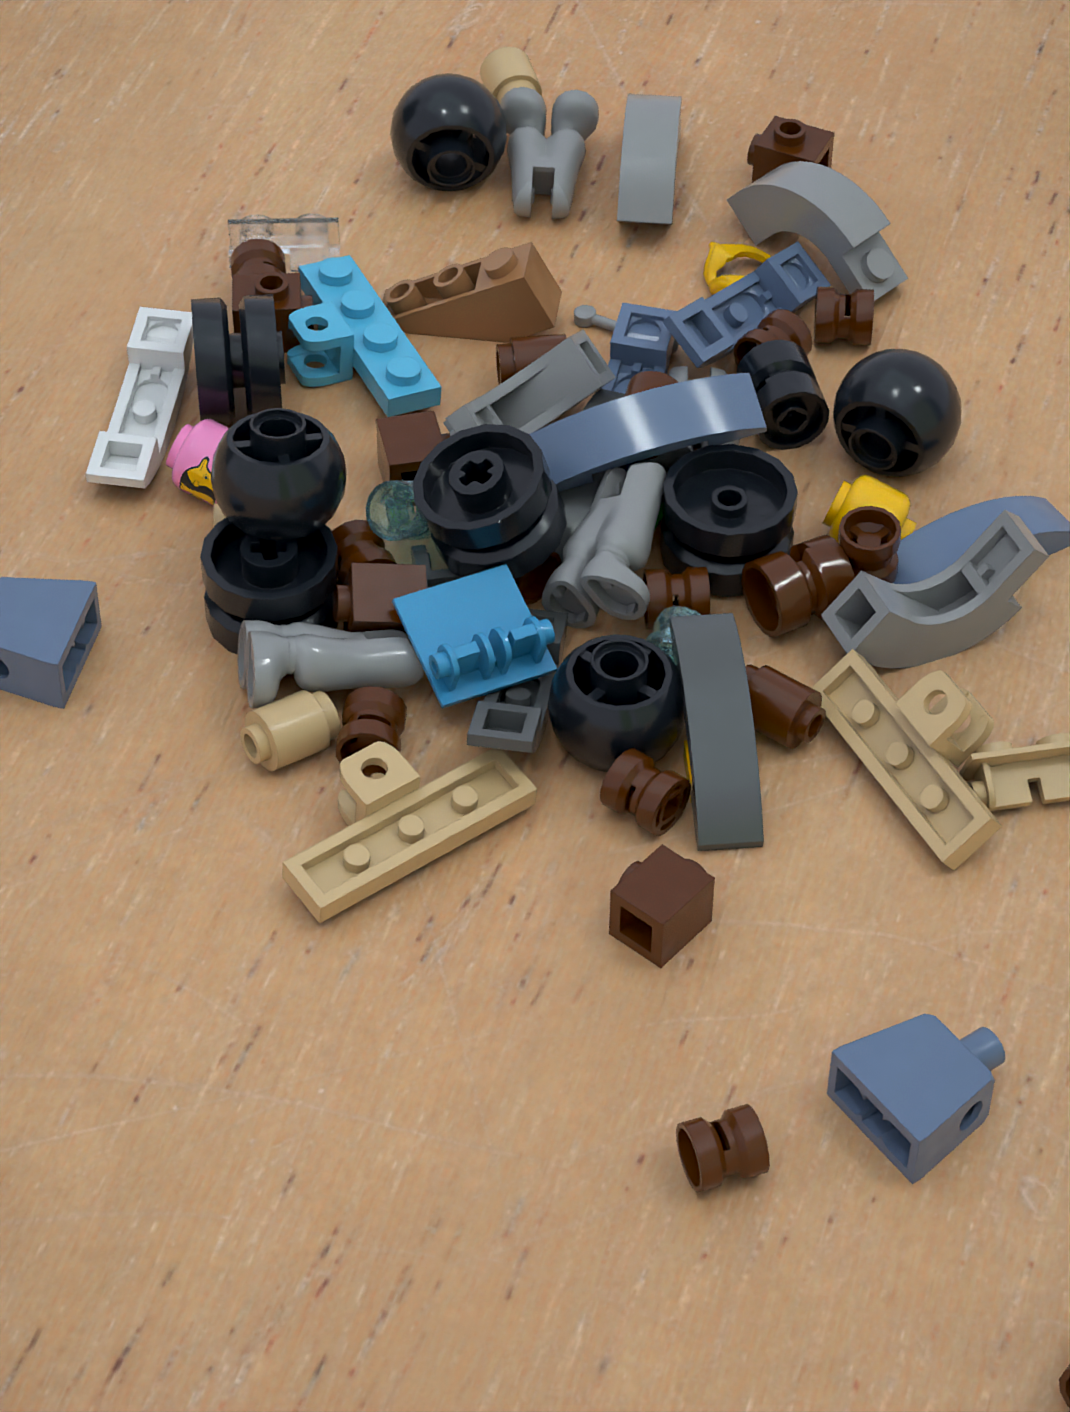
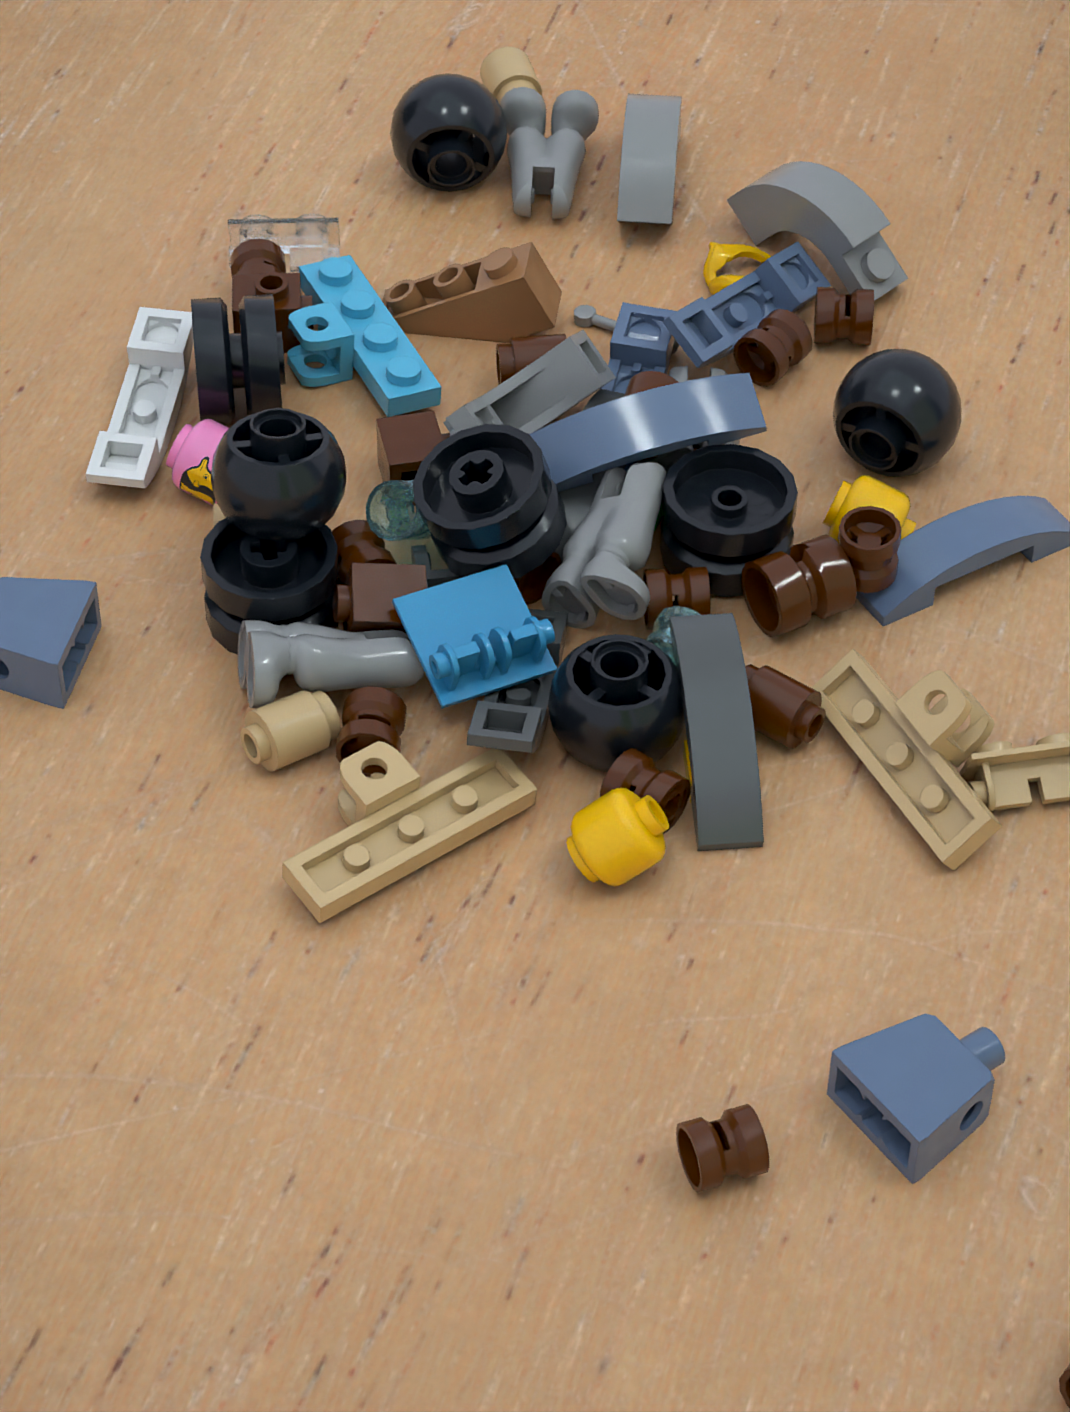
reddish brown brick [609,844,715,968] -> none
black wheel [736,339,830,450] -> none
reddish brown brick [747,116,834,183] -> none
light grey arch [821,510,1049,669] -> none
none -> yellow head [566,787,669,887]

